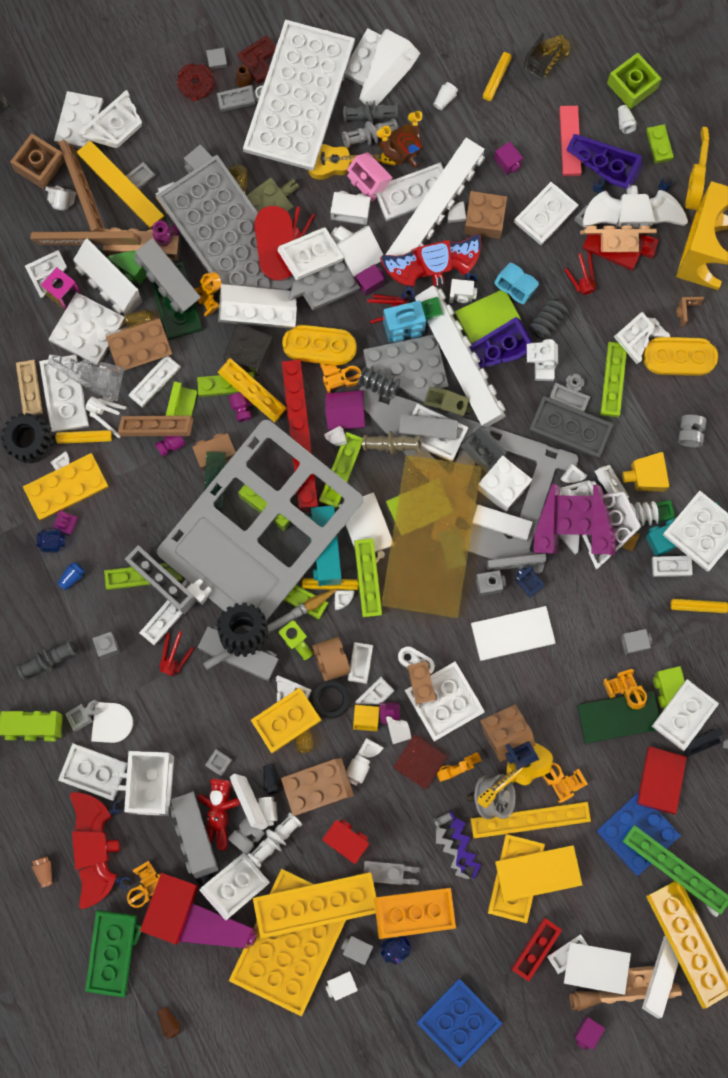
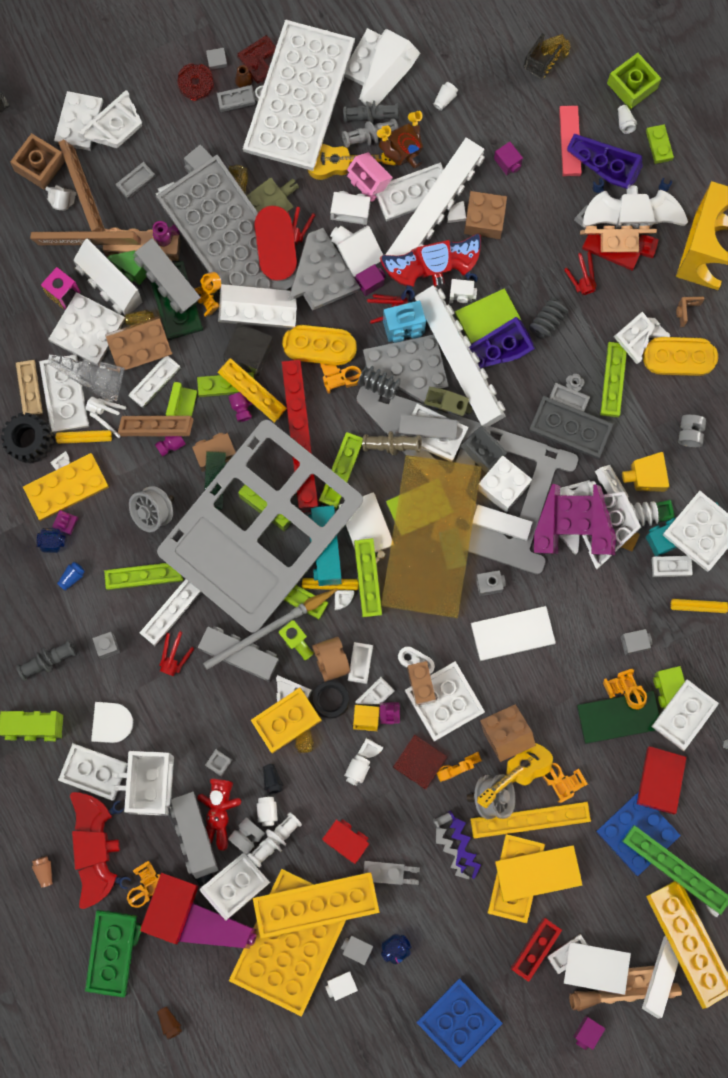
white wing [25,250,67,299] -> none
light grey plate [66,700,103,732] -> none
yellow tile [77,141,165,230] -> none
light grey brick [125,545,197,615] -> none
white tile [187,579,212,605] -> none
black tyre [217,602,269,657] -> none
white tile [230,773,268,830] -> none
white plate [278,228,344,281] -> none
medium nougat brick [281,758,354,816] -> none
white tile [324,426,347,446] -> none
magenta slope [325,390,366,431] -> none
light orange tile [374,888,456,939] -> none
white tile [386,716,412,744] -> none
green tile [421,297,443,321] -> none
yellow axle [483,52,512,101] -> none
light grey tile [486,554,546,571] -> none
medium azure brick [494,263,539,304] -> none
dark blue bracket [505,741,539,770] -> none
white plate [514,182,578,246] -> none
dark blue bracket [515,566,545,598] -> none
white tile [527,339,558,381] -> none
white tile [560,464,587,483] -> none
black plate [684,728,724,757] -> none
yellow piece [685,127,709,211] -> none
none -> light grey wheel [129,486,175,532]

